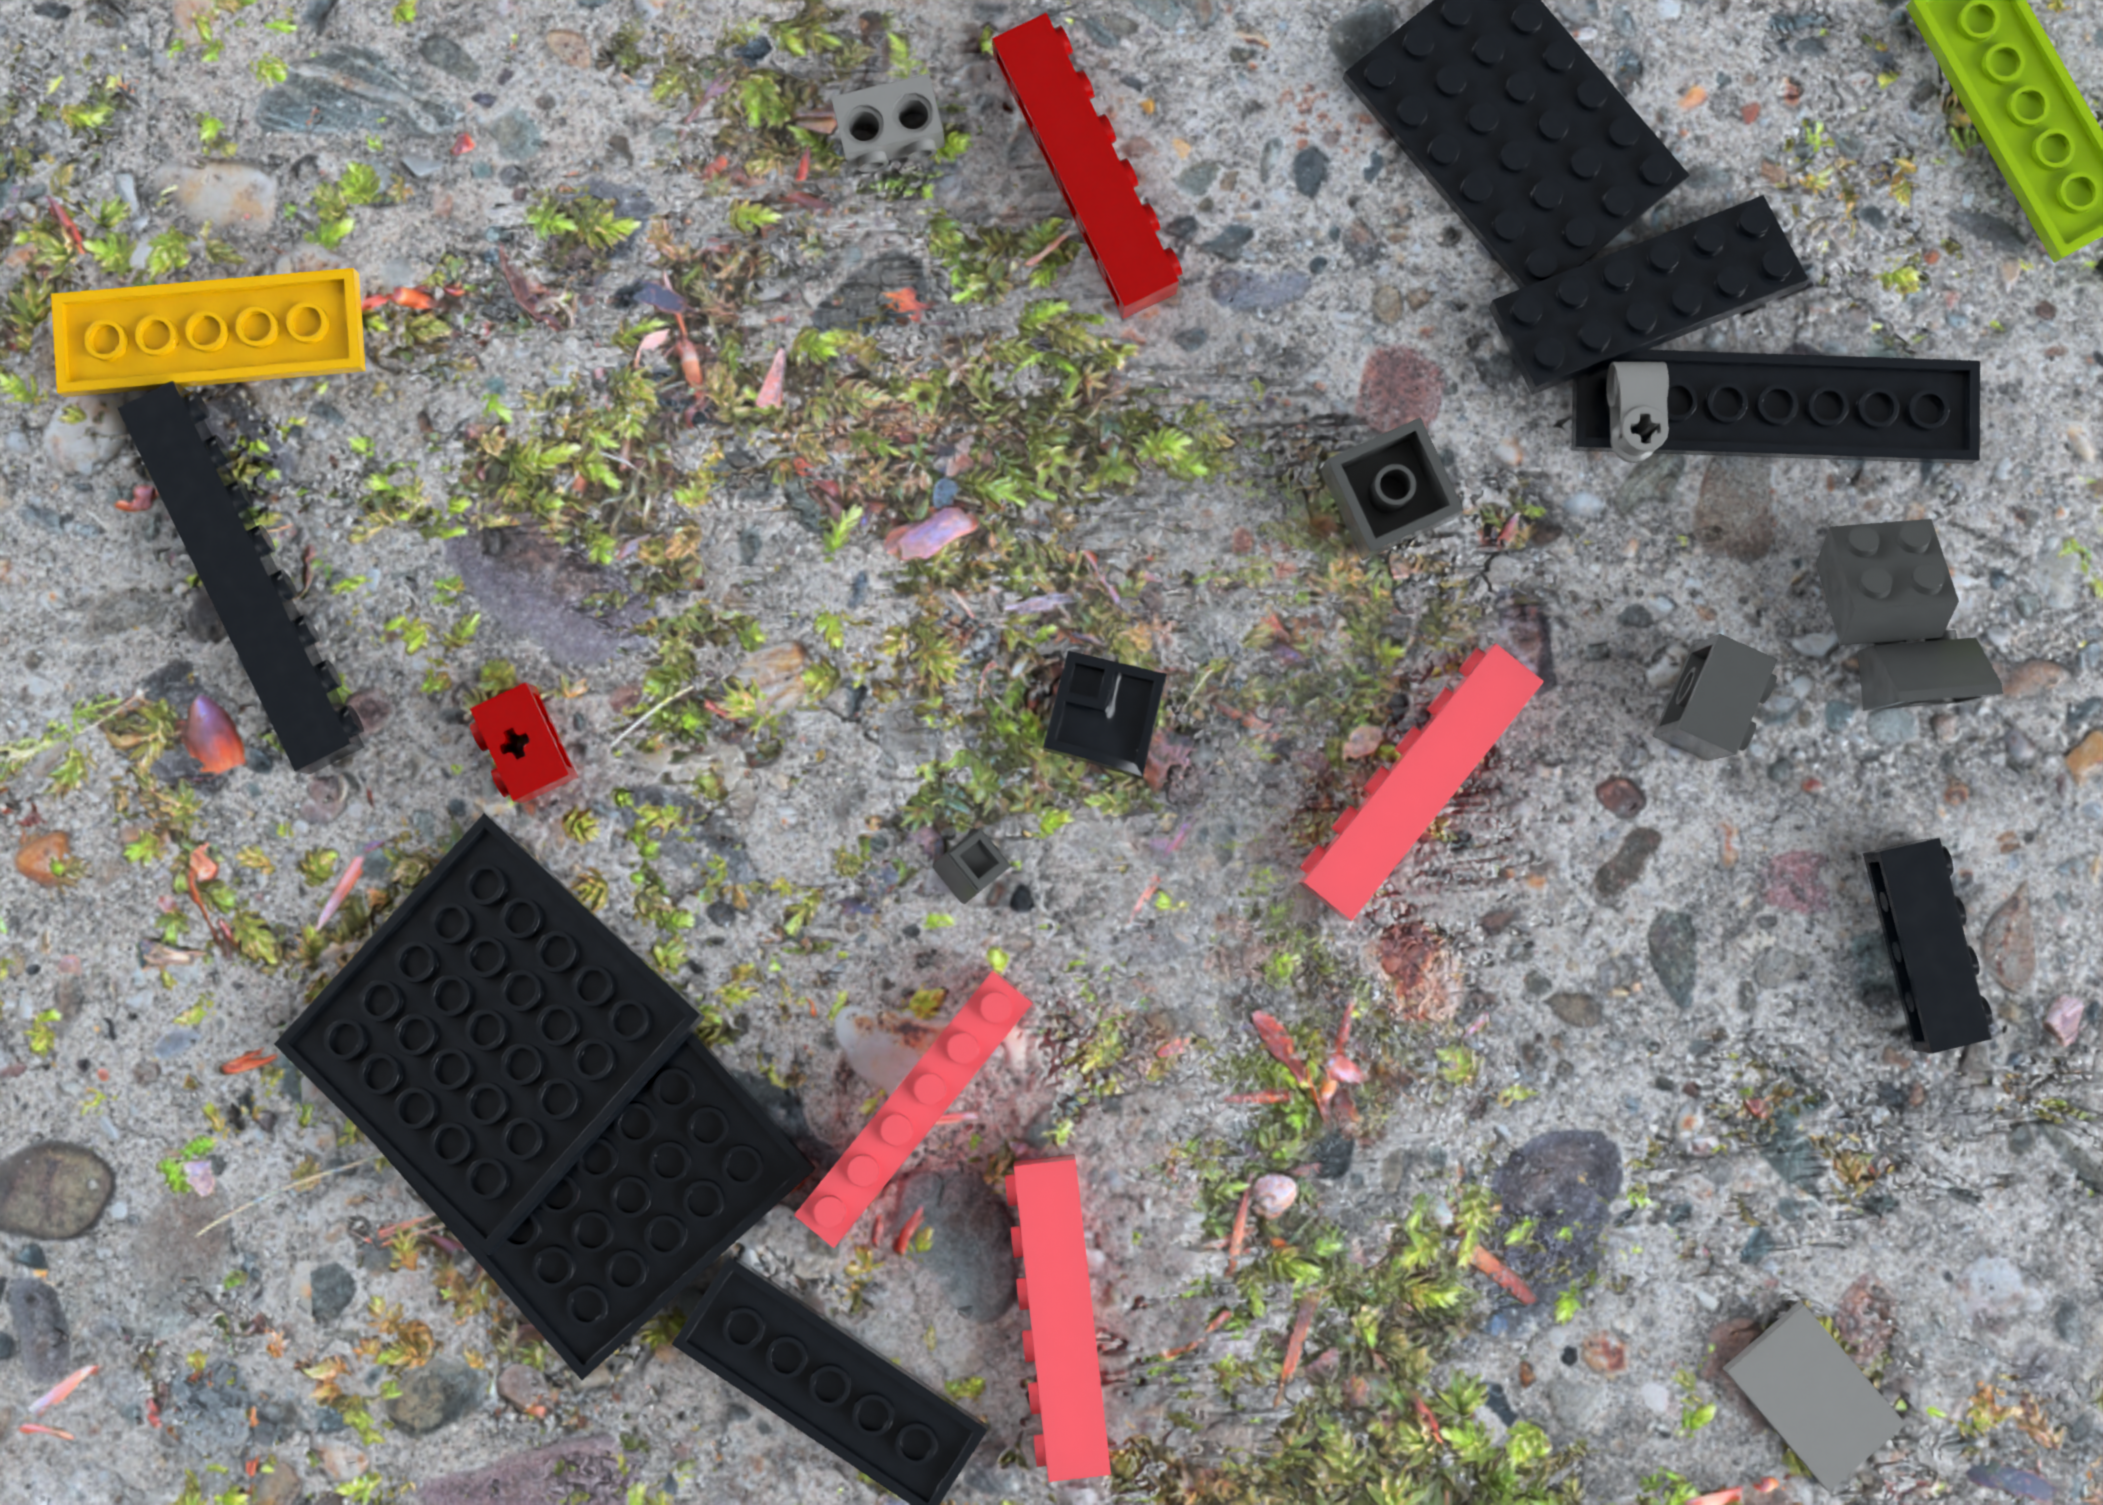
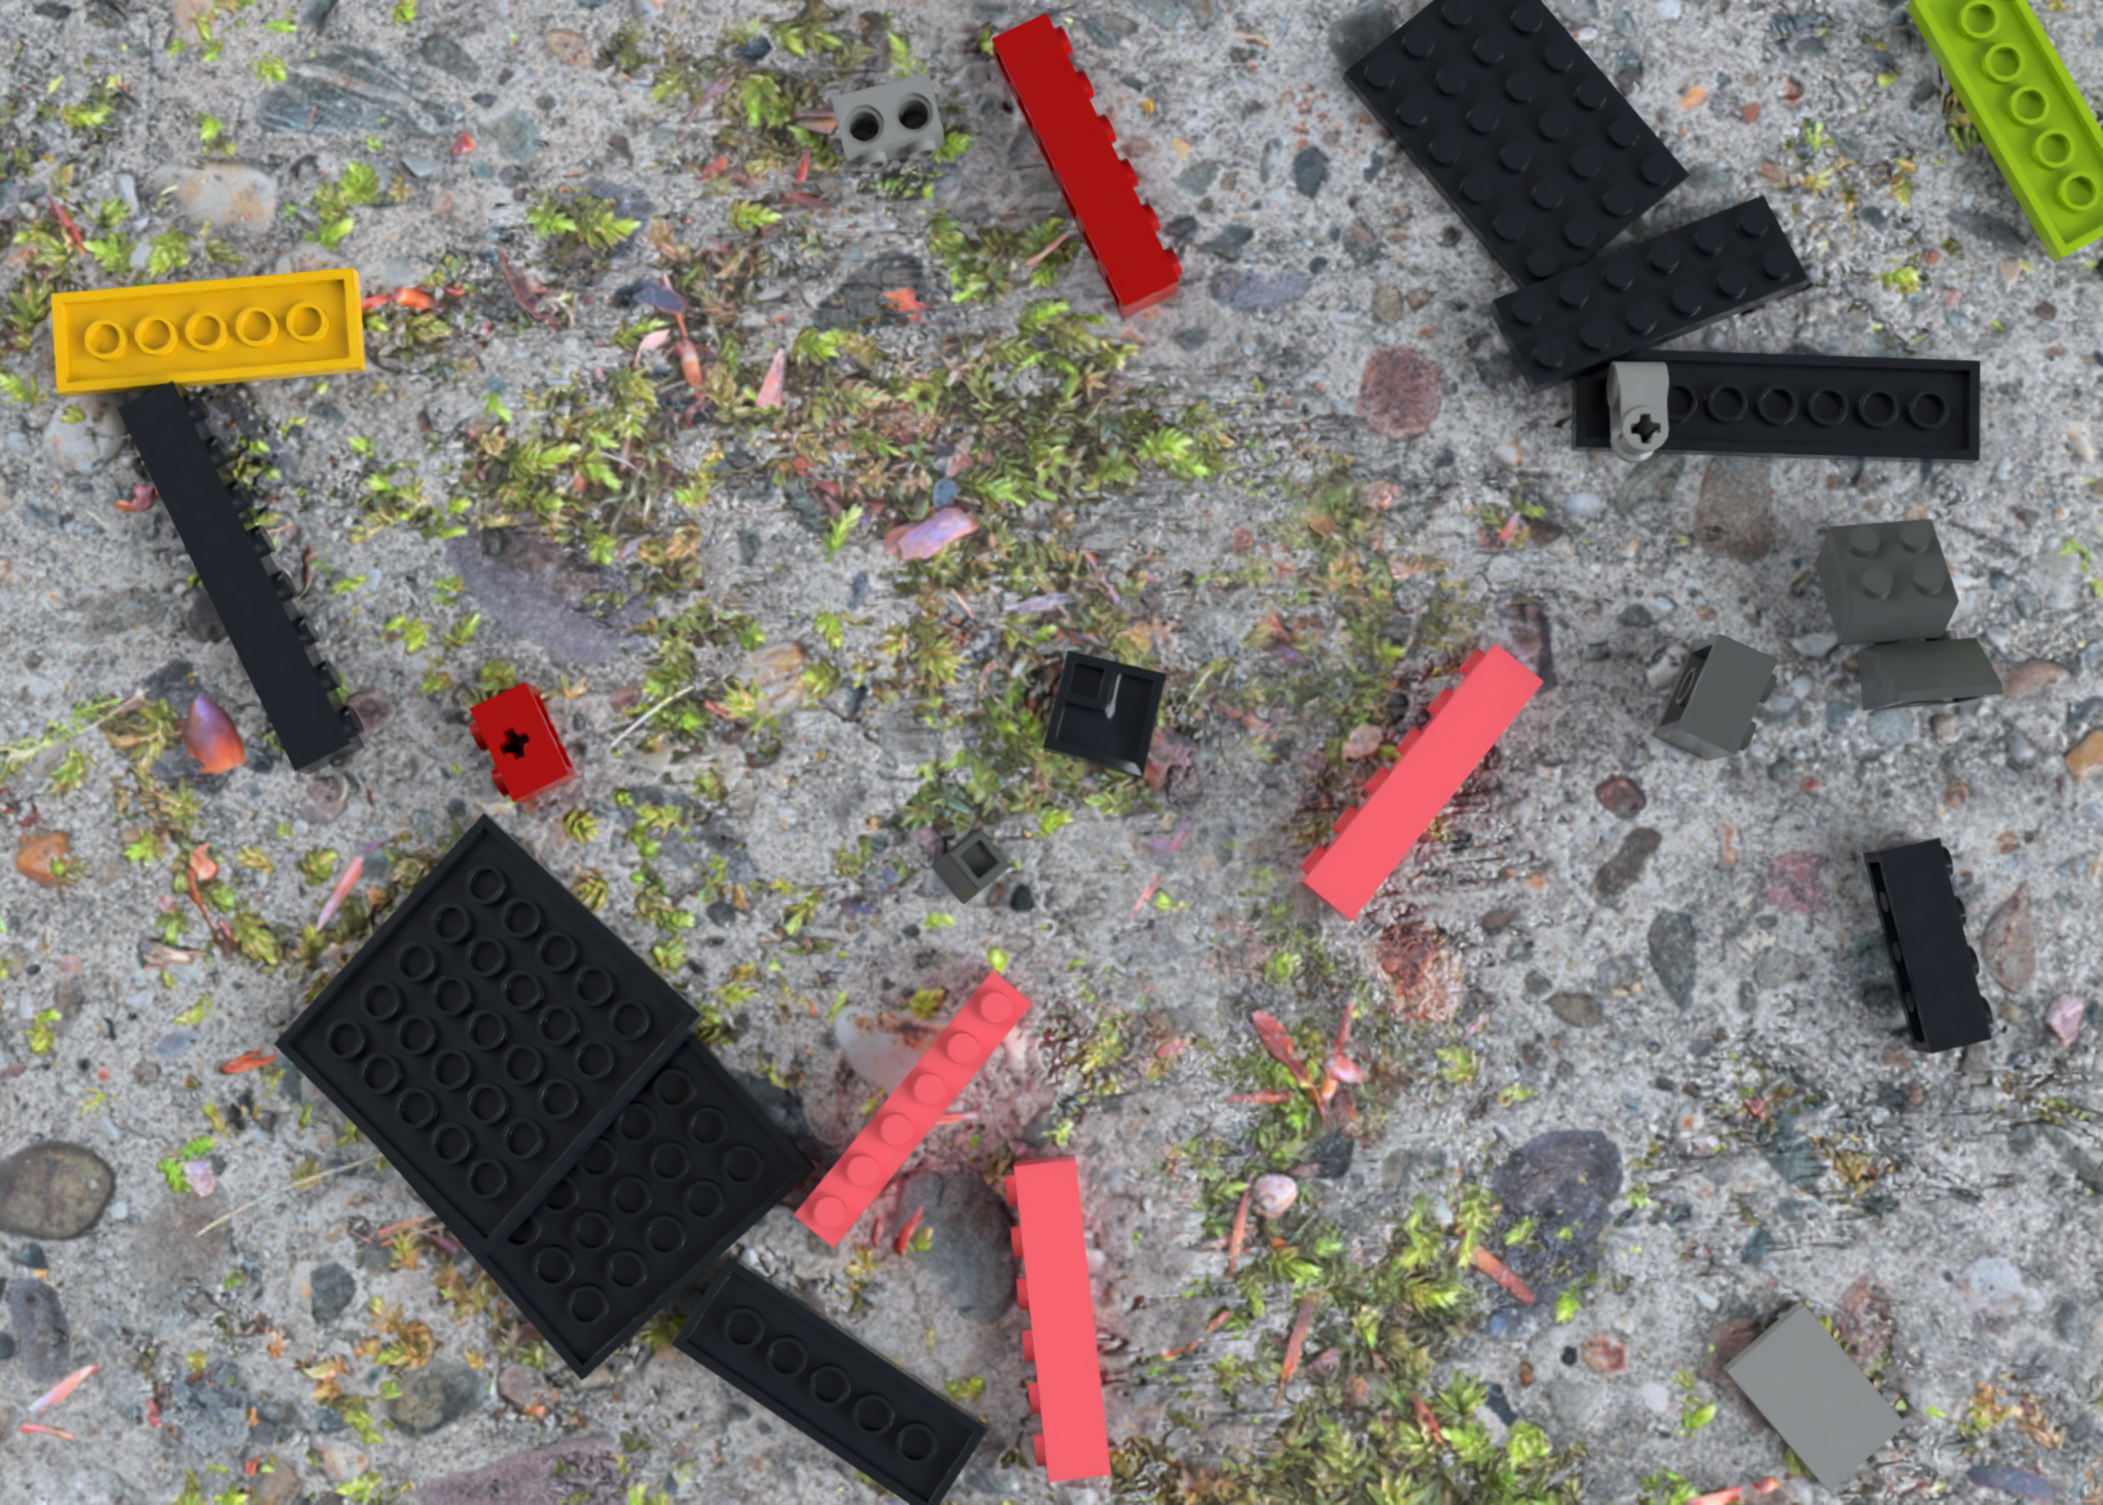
dark grey brick [1320,417,1464,561] -> none

